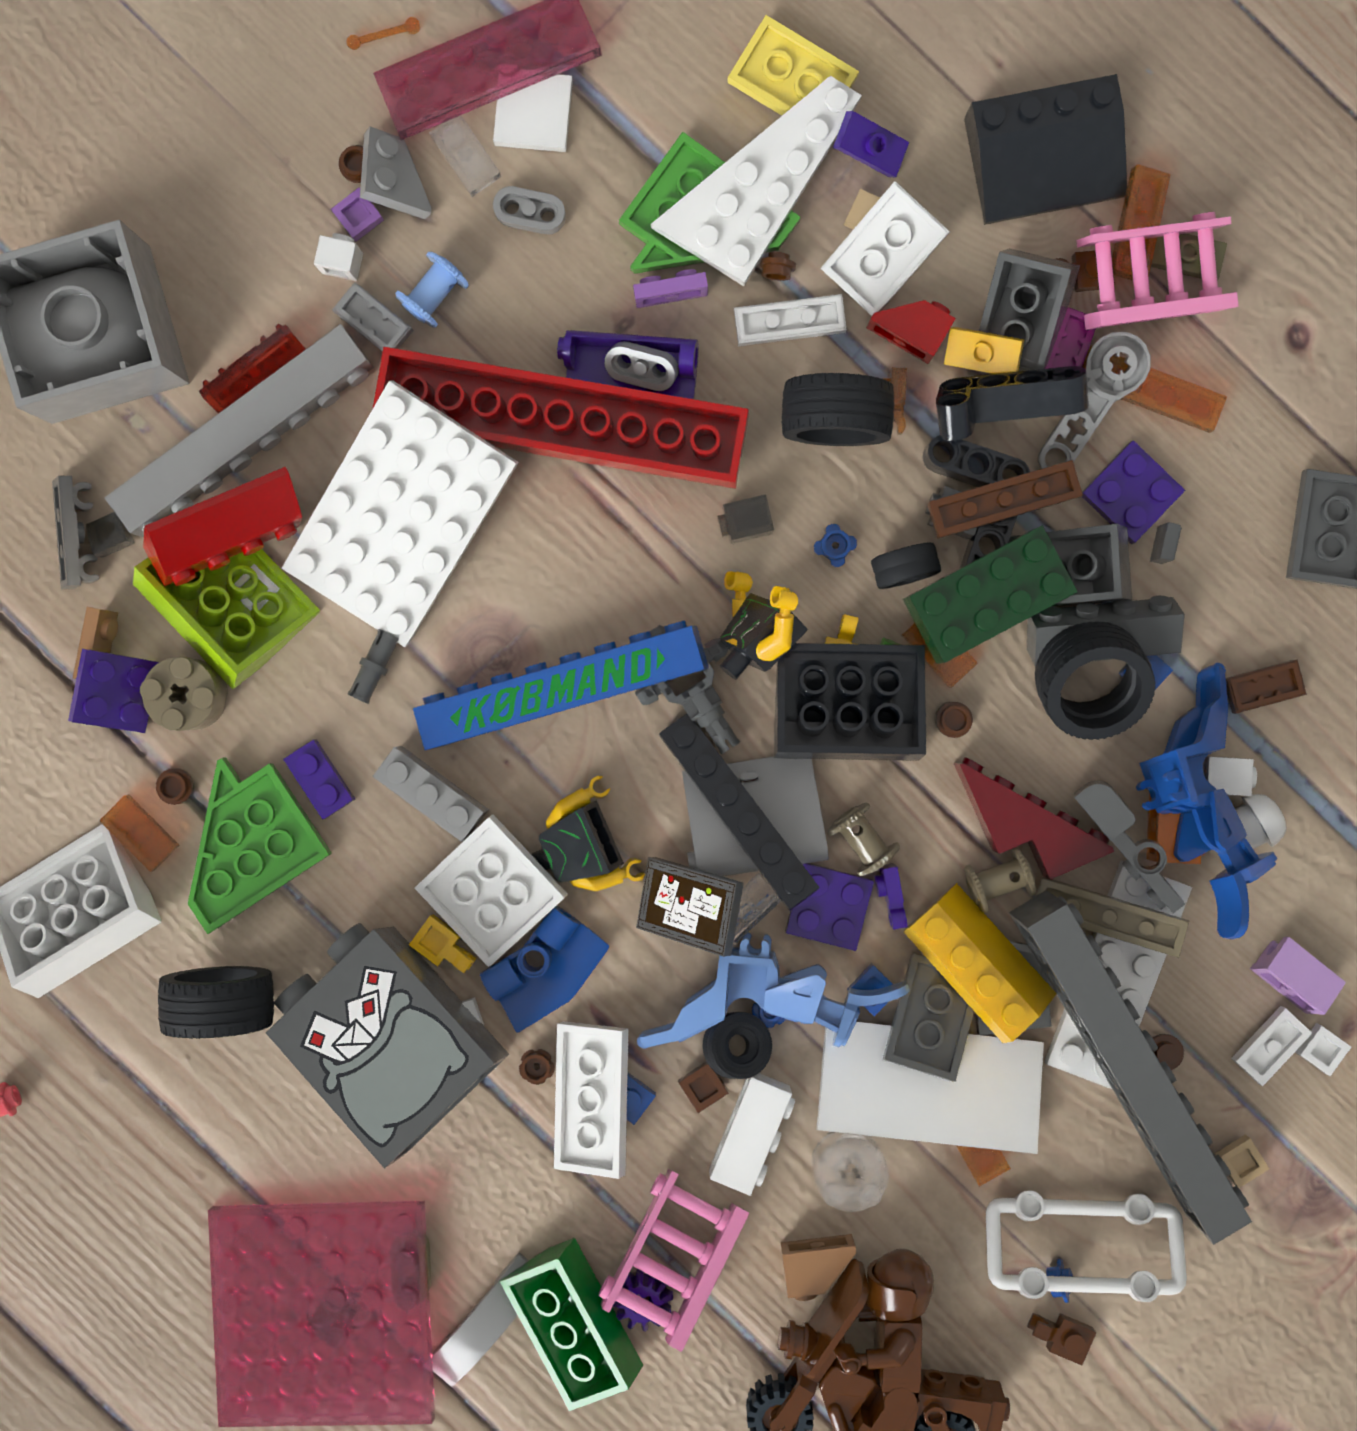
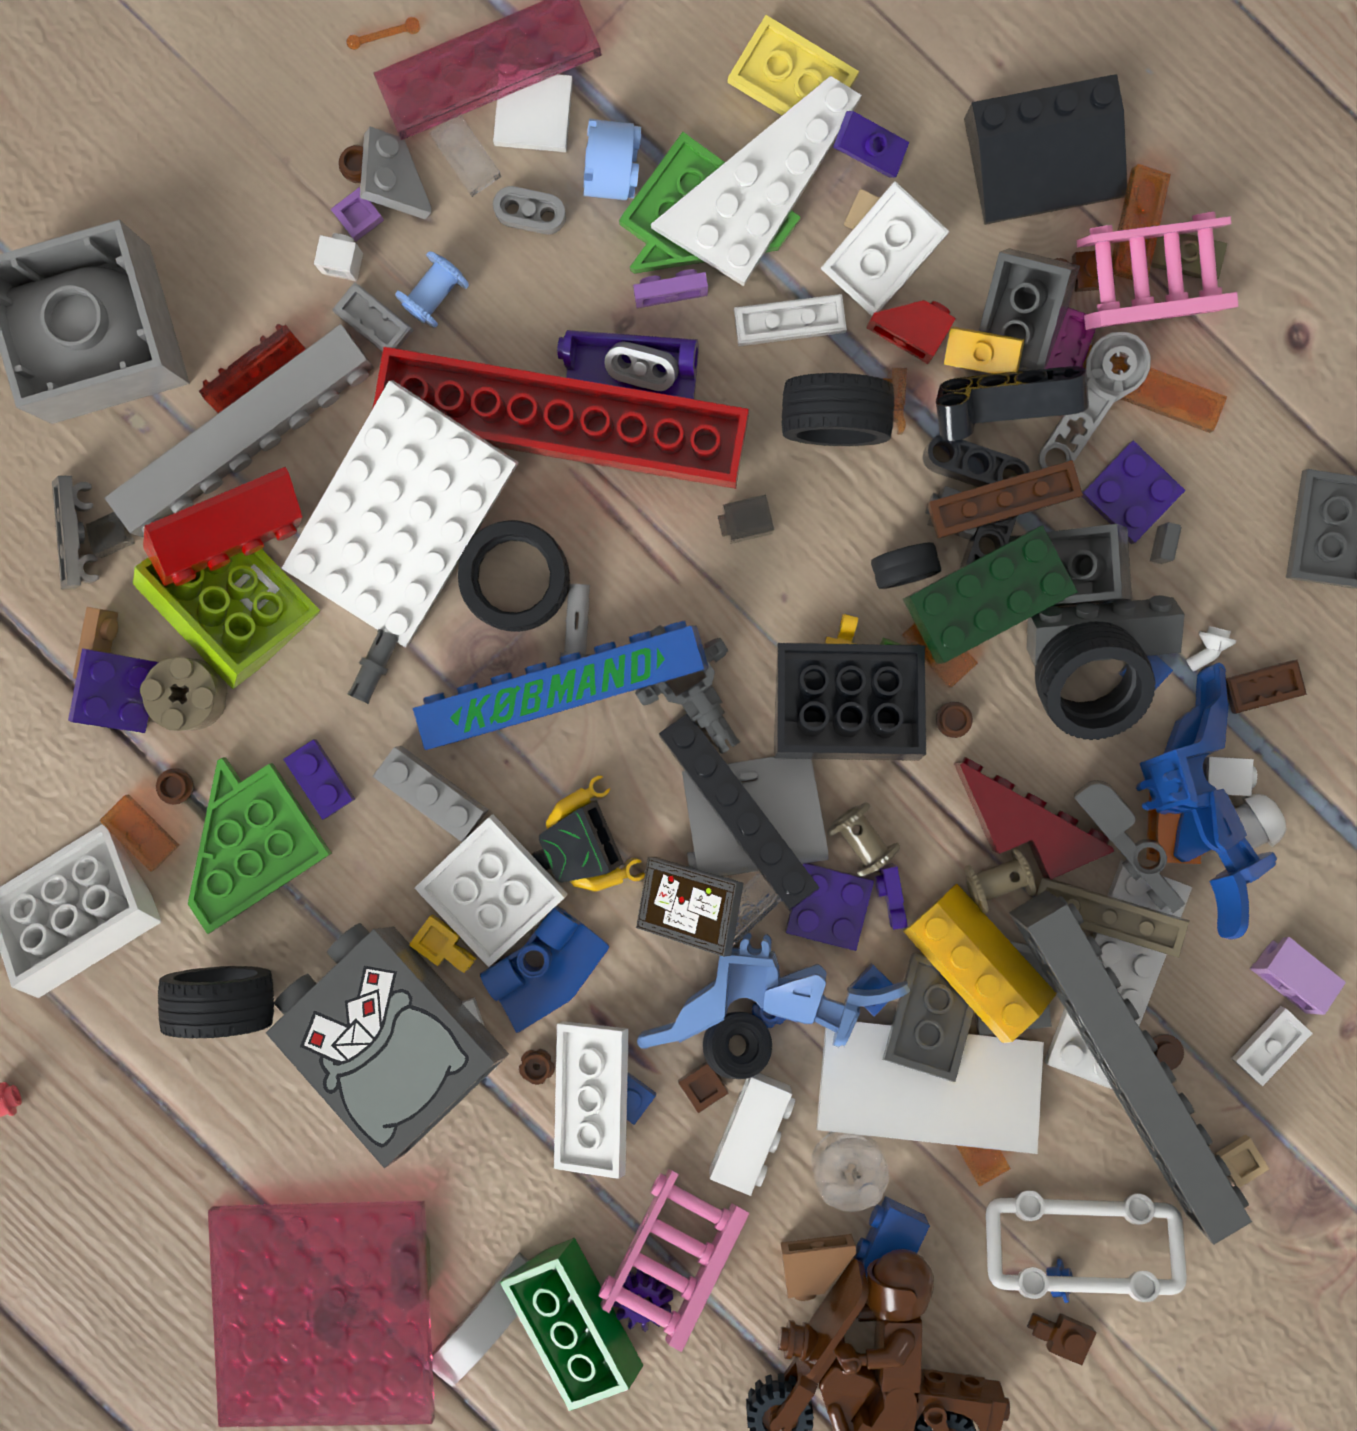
torso [720,571,808,680] -> none
reddish brown plate [759,252,796,281] -> none
blue plate [814,524,857,567] -> none
white plate [1296,1023,1351,1076] -> none
none -> black tyre [458,520,570,632]
none -> light grey pin [560,584,590,658]
none -> light blue brick [583,119,641,200]
none -> blue brick [853,1196,930,1277]
none -> white plate [1186,626,1236,672]

